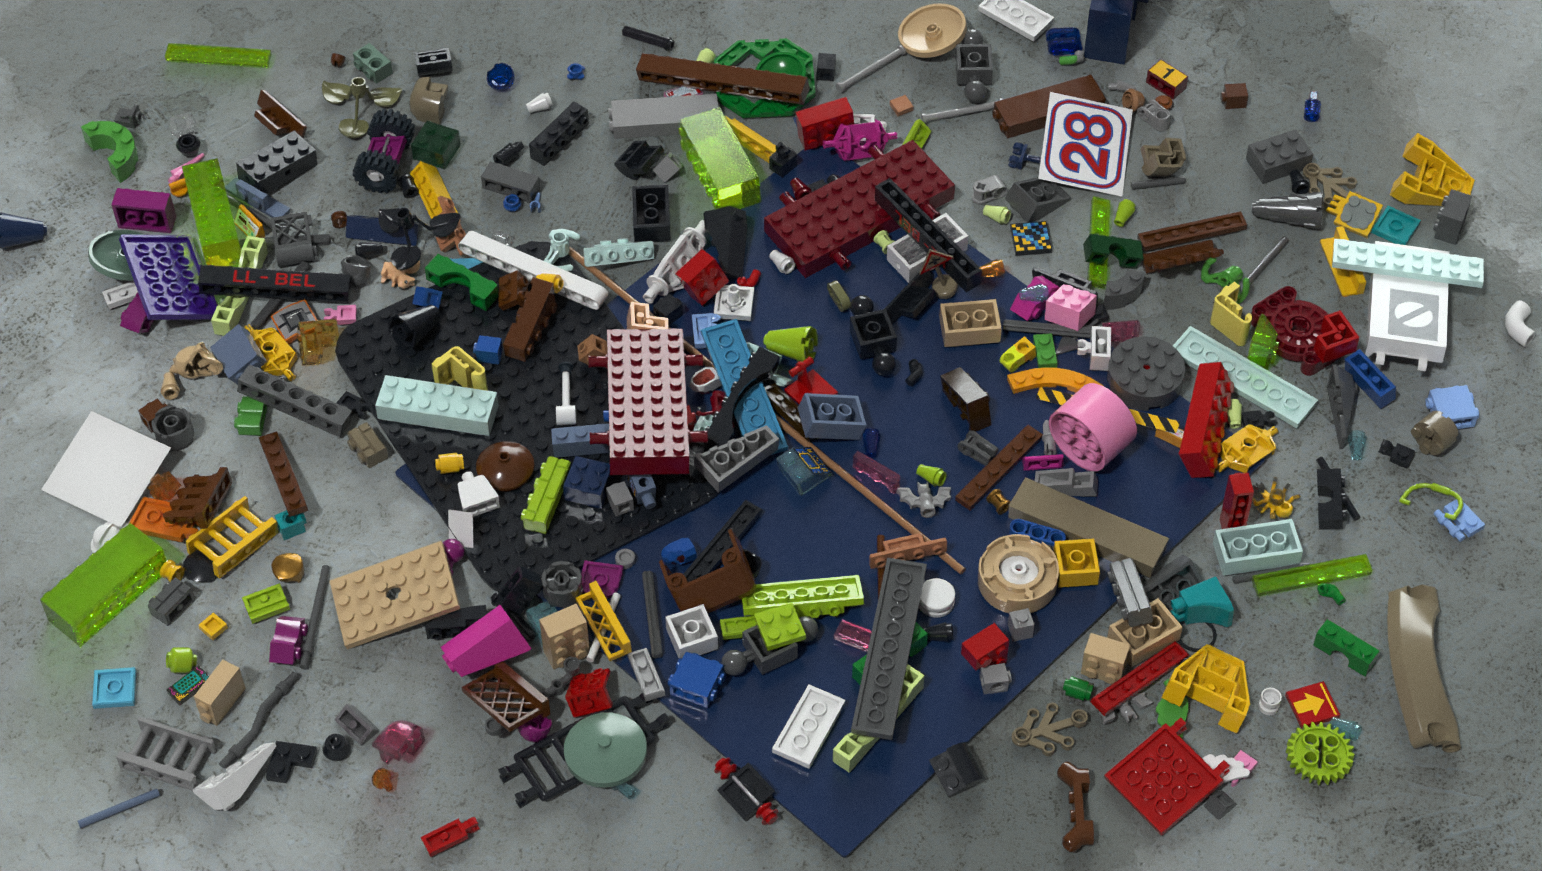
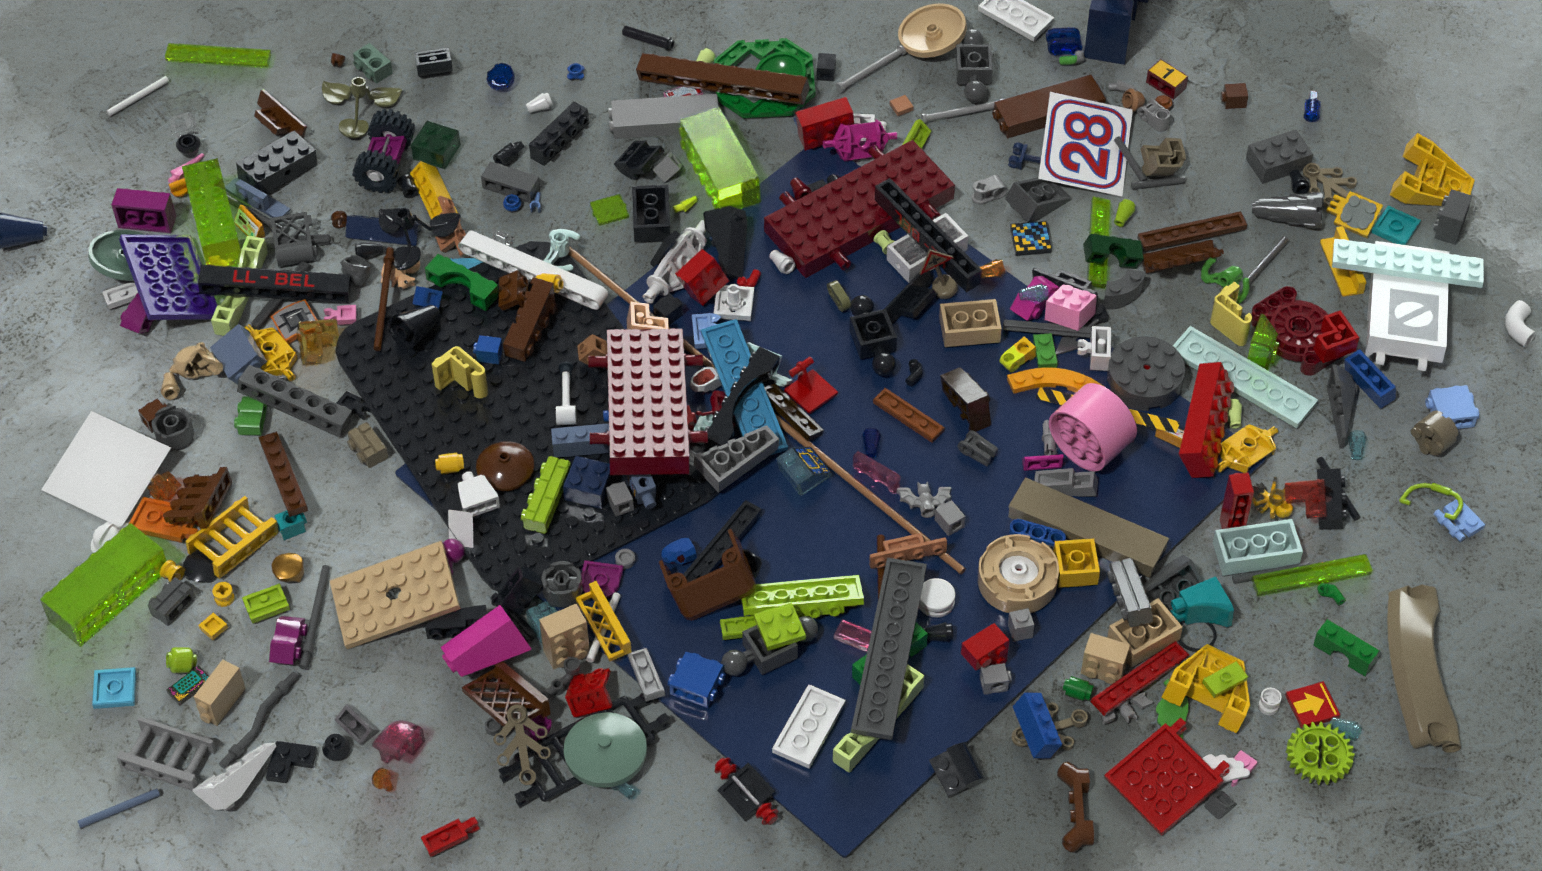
bright green brick [81,121,138,183] -> none
dark grey bracket [114,104,142,129] -> none
light aqua brick [375,375,499,436] -> none
dark tan brick [409,77,448,125] -> none
light aqua bracket [583,238,654,267] -> none
dark grey axle [642,571,663,658] -> none
white brick [665,604,718,658] -> none
yellow fence [722,116,776,163] -> none
lime cone [763,326,818,362] -> none
black brick [769,142,797,178] -> none
sand blue brick [798,393,866,440] -> none
lime cone [916,464,947,486] -> none
reddish brown plate [955,425,1043,511] -> none
yellowish green cone [983,205,1011,224] -> none
pearl gold bush [986,489,1011,515] -> none
clear pink plate [1102,320,1140,342] -> none
black plate [1241,410,1277,429] -> none
black plate [1378,439,1415,469] -> none
none -> white bar [107,76,169,116]
none -> yellow wheel [212,582,235,607]
none -> reddish brown bar [373,247,395,351]
none -> dark tan plant [493,705,551,785]
none -> clear neon green piece [590,194,629,226]
none -> black tile [650,231,680,267]
none -> neon yellow bar [673,196,697,213]
none -> dark orange tile [873,388,945,443]
none -> light grey brick [935,500,965,536]
none -> blue brick [1013,693,1062,758]
none -> dark grey bar [1114,136,1147,181]
none -> lime plate [1202,661,1248,698]
none -> clear red plate [1285,479,1327,519]

